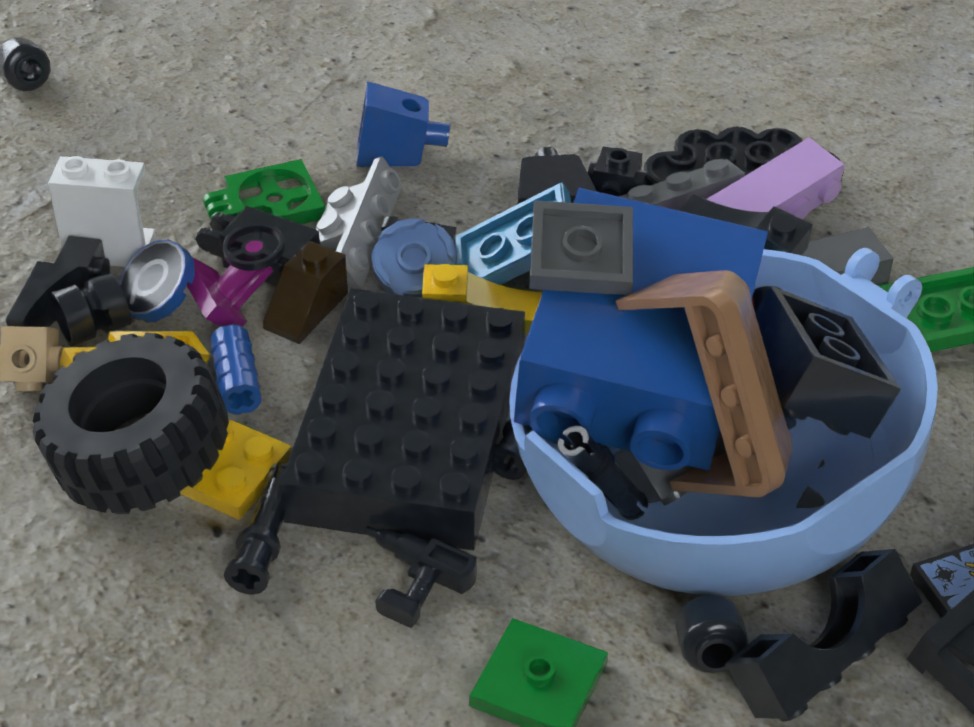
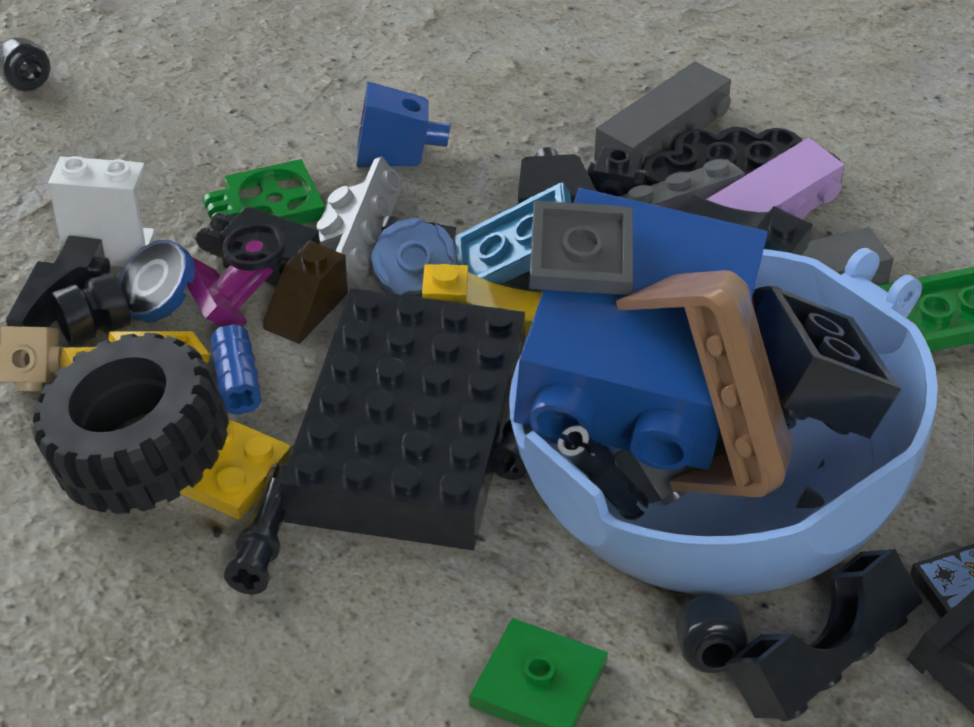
black piece [364,526,477,628] -> none
none -> dark grey brick [594,61,731,170]

